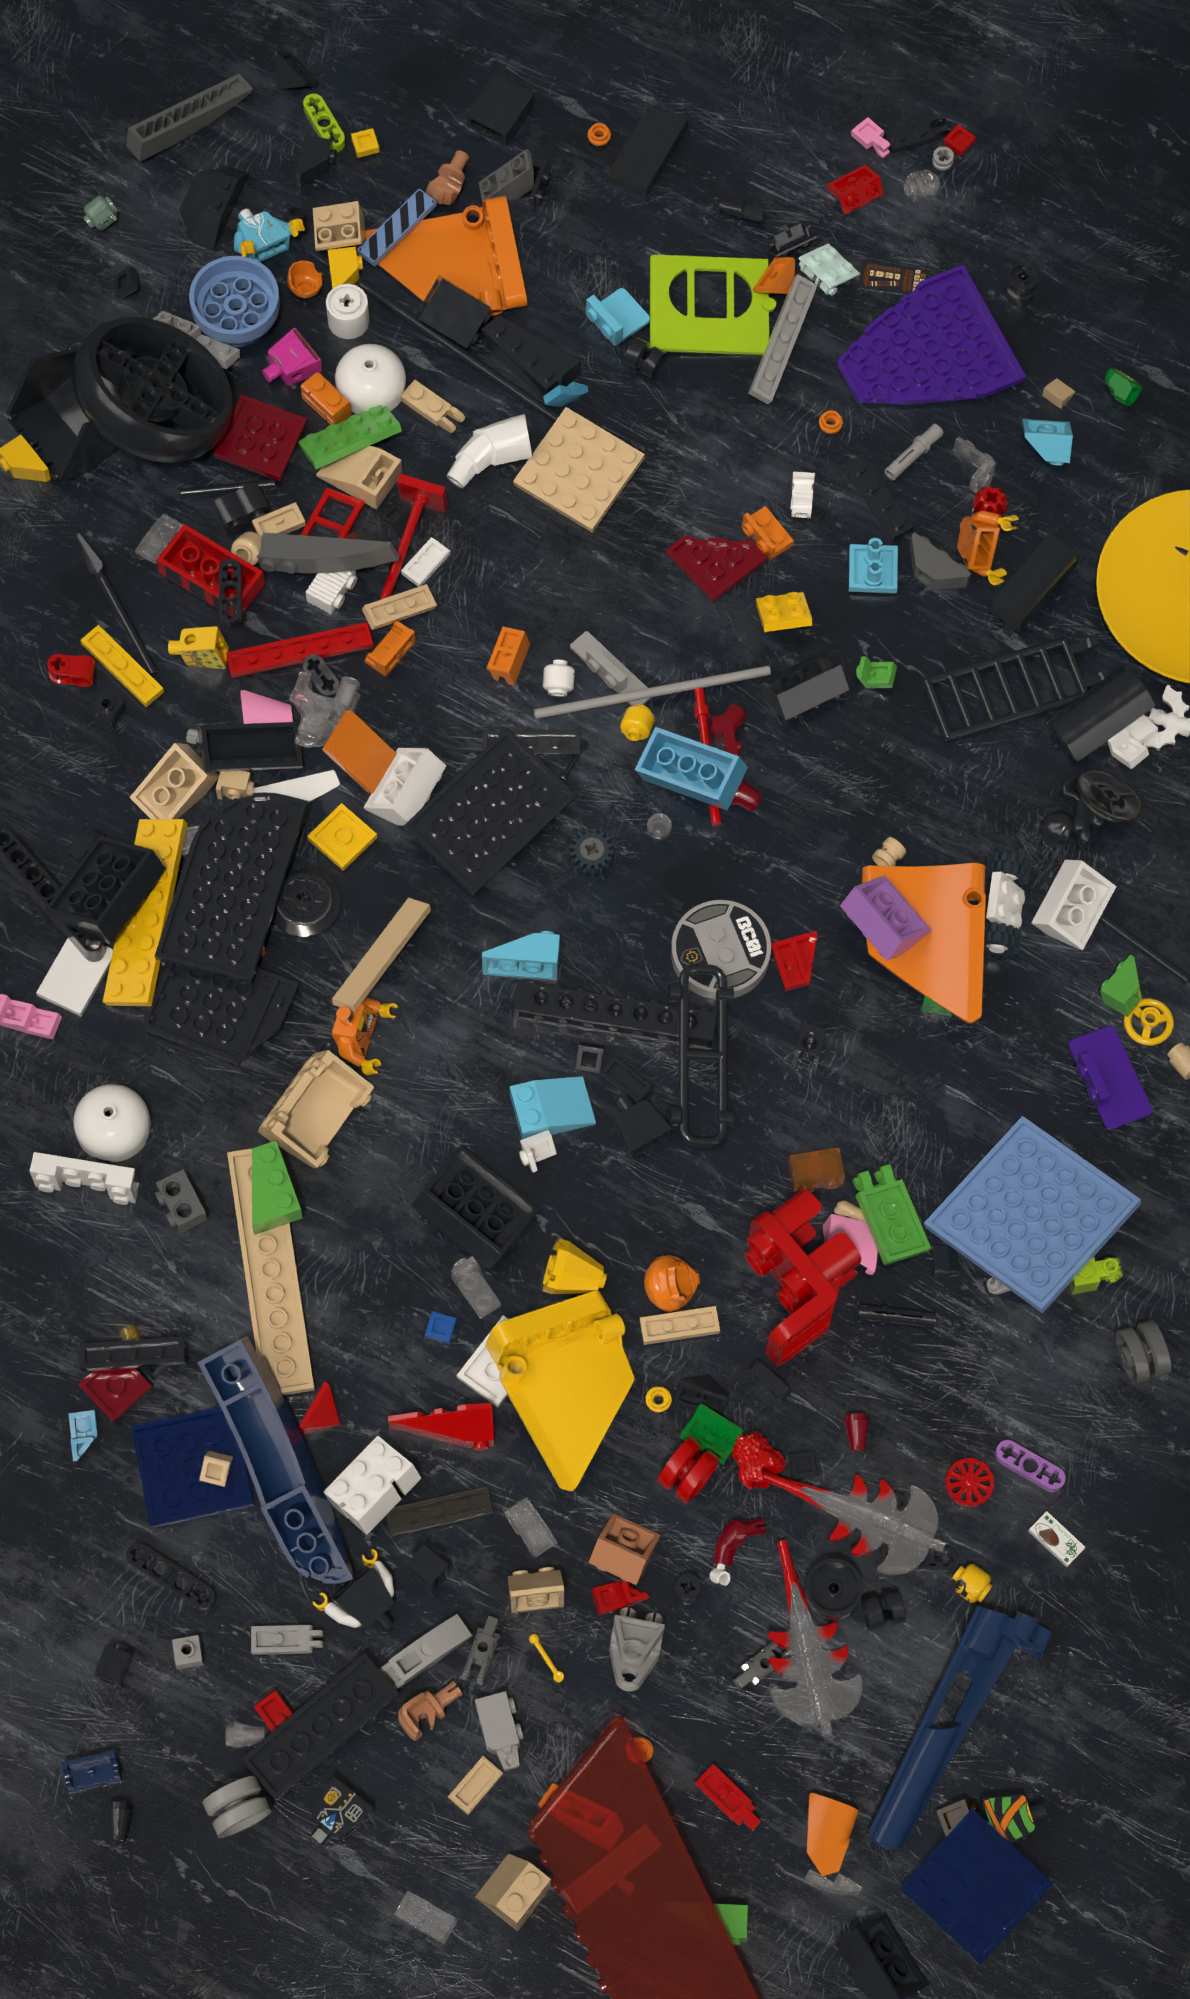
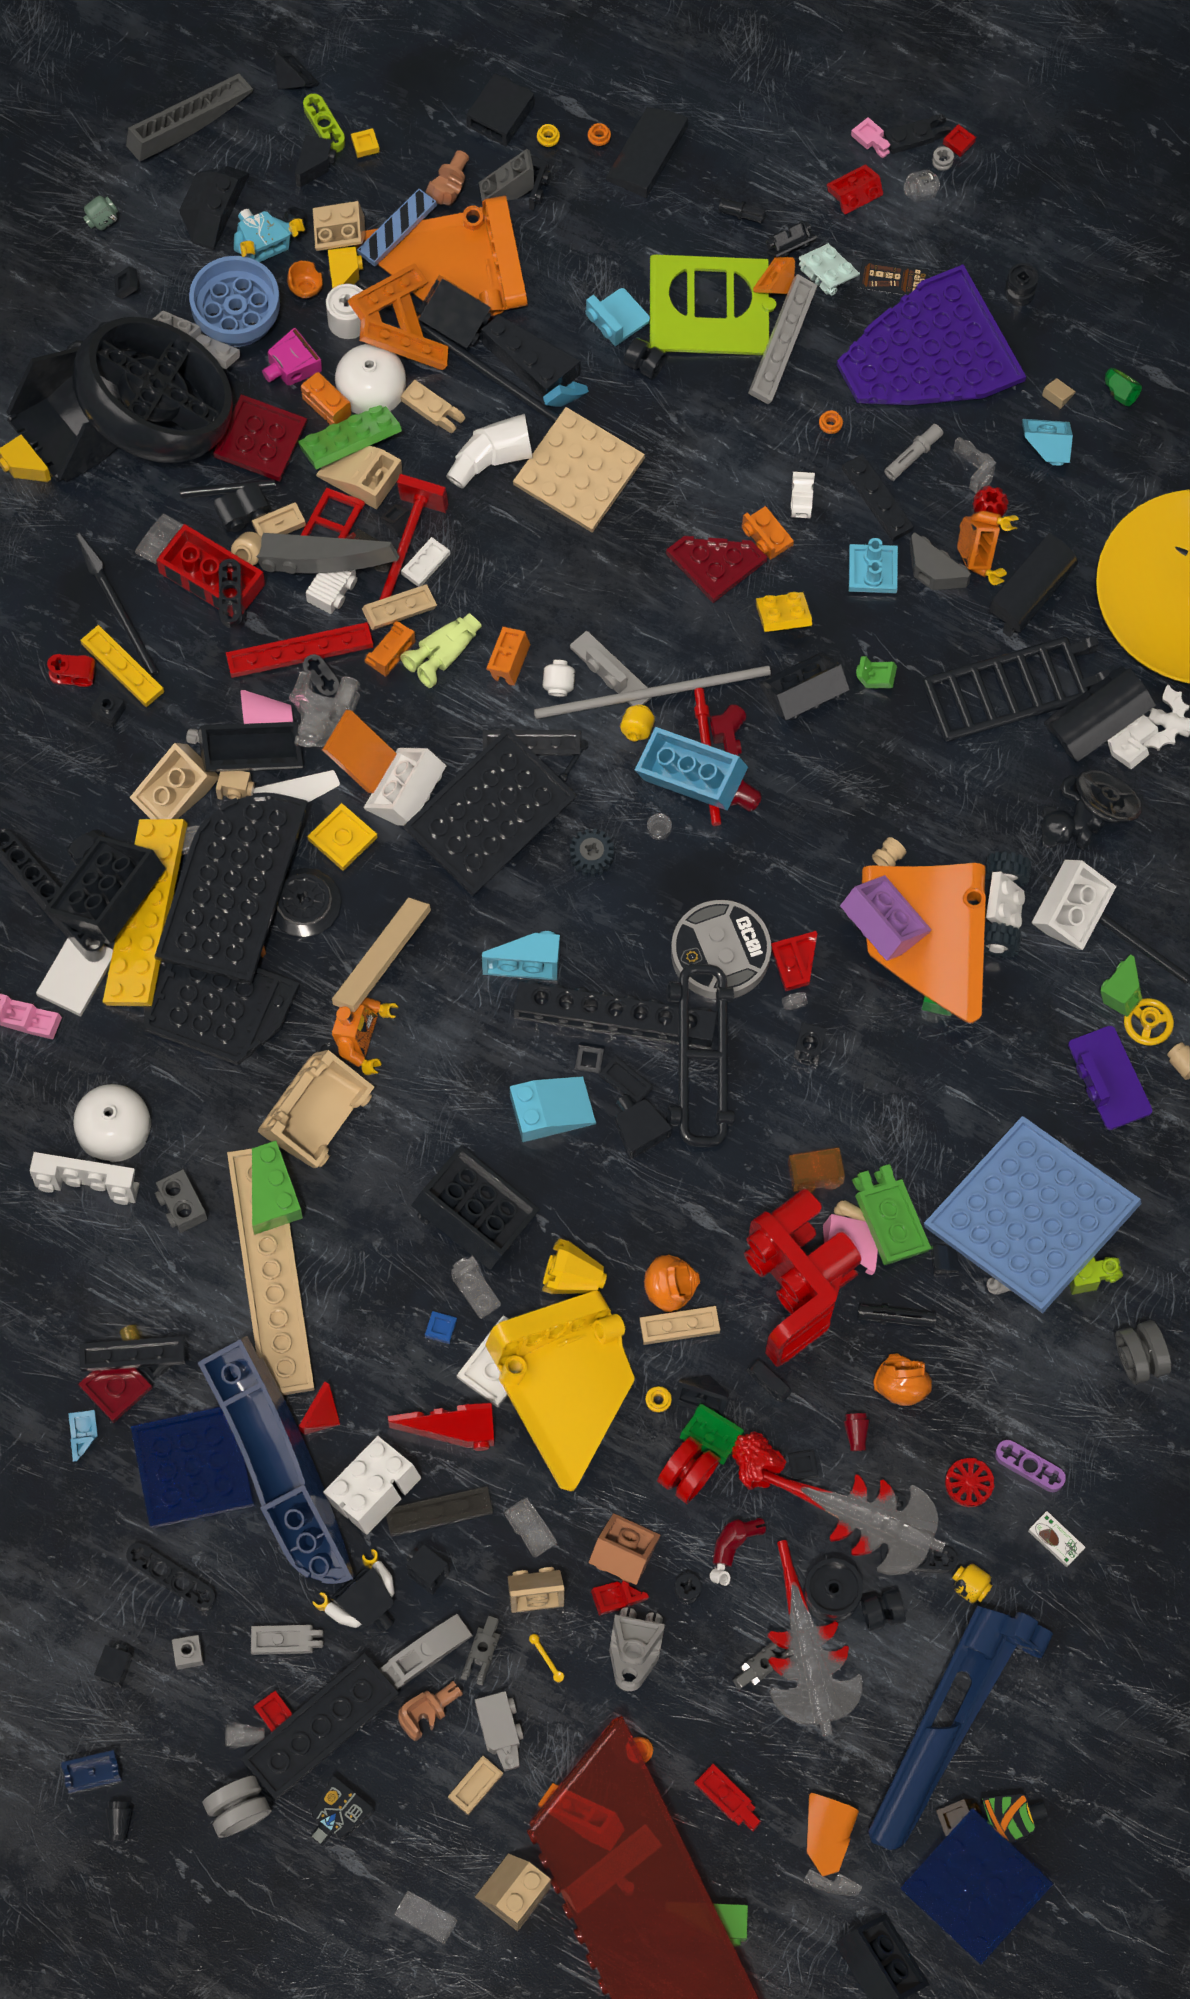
yellow torso [168,627,229,669] -> none
tan slope [200,1451,233,1487] -> none
white bracket [519,1130,556,1173] -> none
none -> orange plate [347,263,448,370]
none -> yellowish green piece [400,613,482,688]
none -> yellow plate [537,124,560,147]
none -> clear tile [781,993,808,1010]
none -> orange helmet [873,1354,932,1406]

